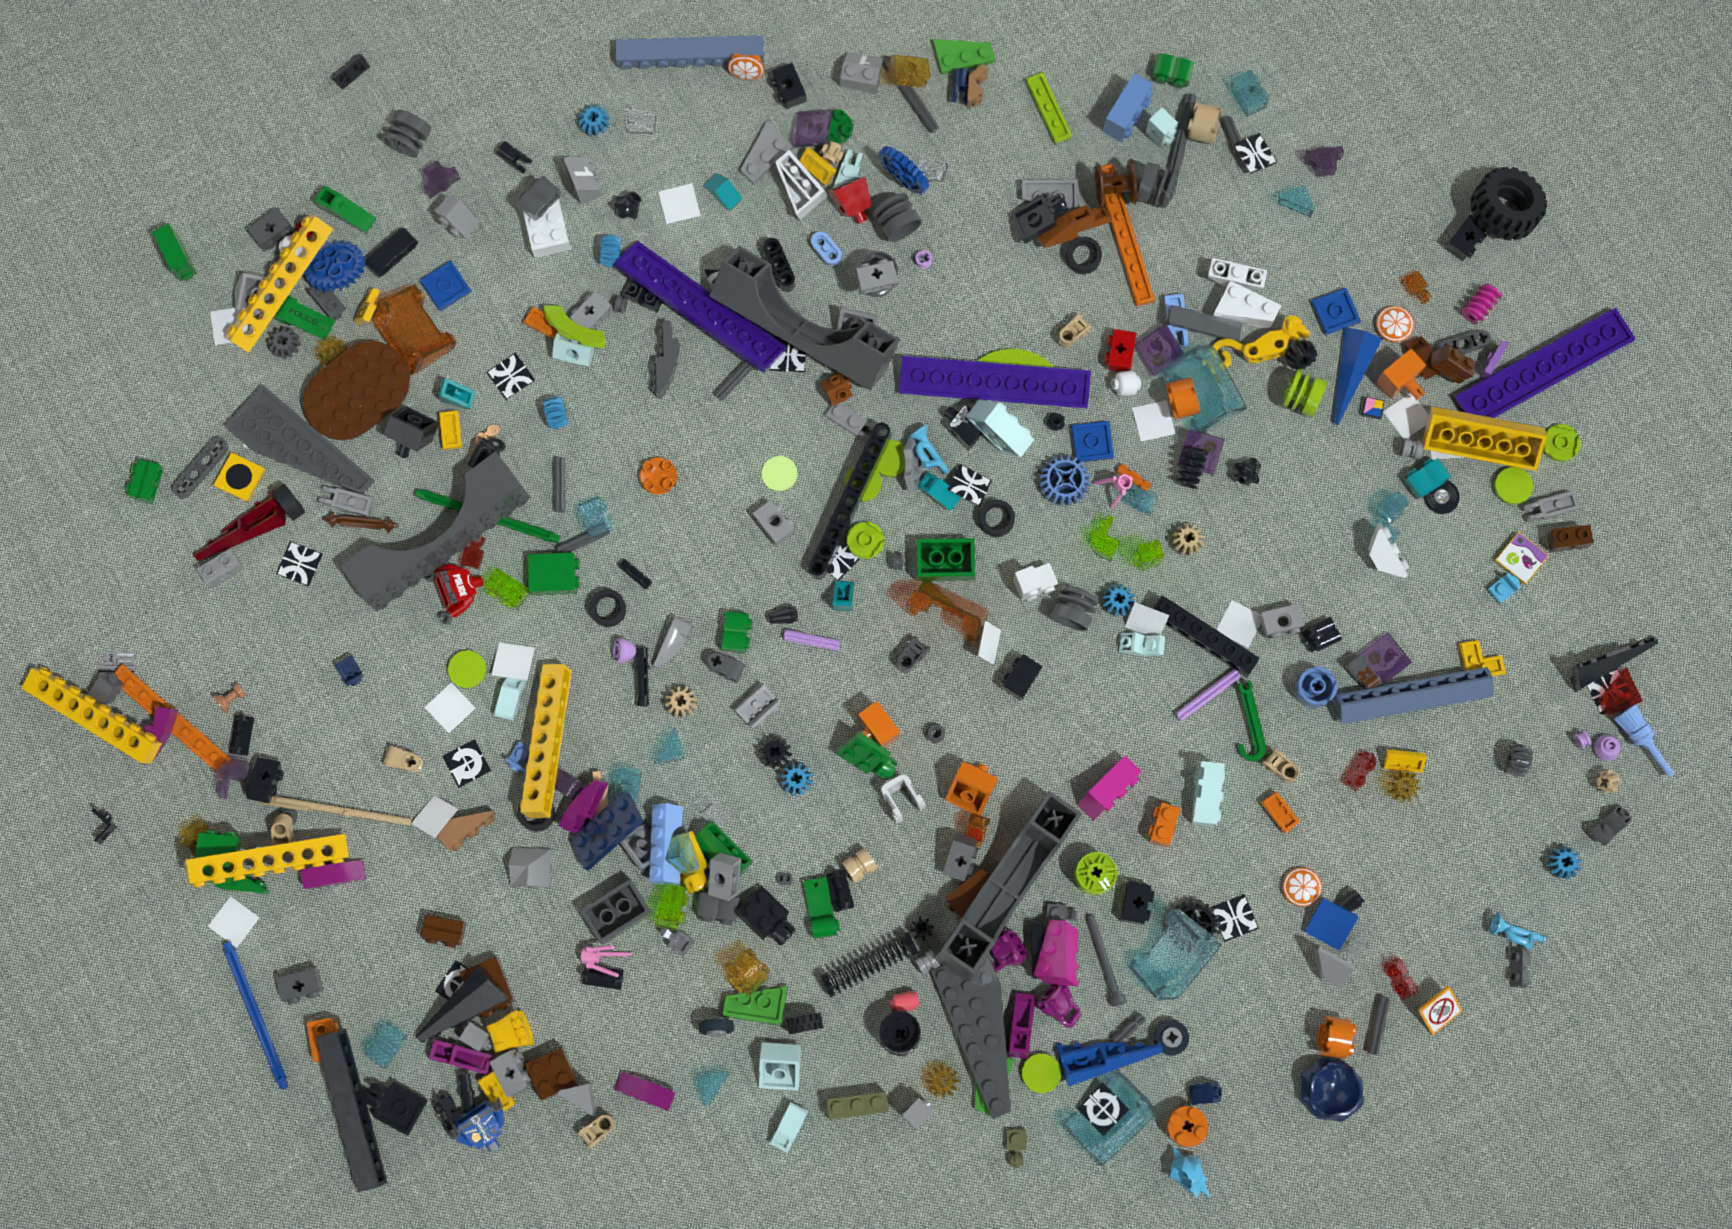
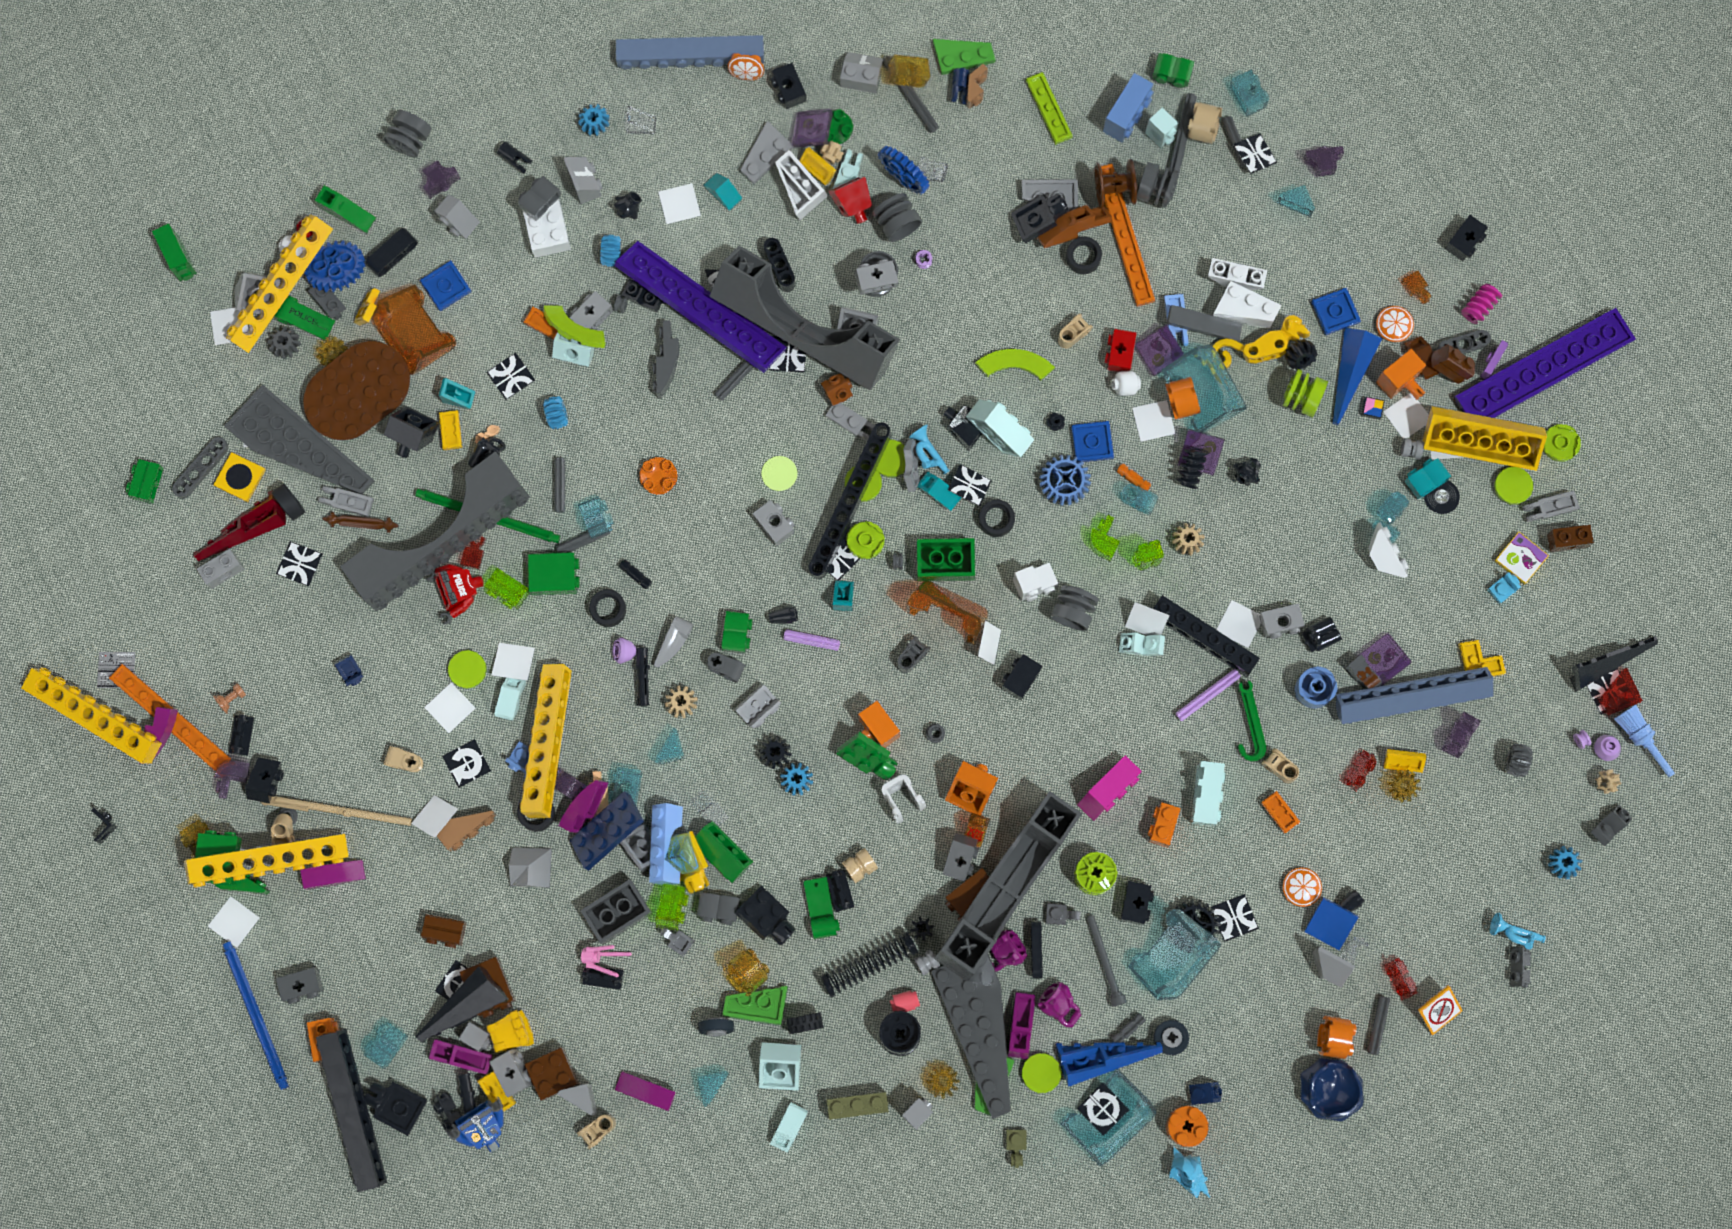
dark grey brick [89,672,124,705] -> none
dark grey brick [247,207,294,252] -> none
black hinge [332,54,370,90] -> none
light grey brick [707,853,741,901] -> none
dark grey rock [777,873,793,885] -> none
light blue plate [811,232,842,266] -> none
dark purple plate [899,355,1091,408] -> none
dark pink wedge [1034,920,1079,987] -> none
bright pink plant [1093,474,1133,509] -> none
dark azure gear [1102,584,1135,616] -> none
black tyre [1470,167,1547,241] -> none
none -> clear purple brick [1441,711,1481,759]

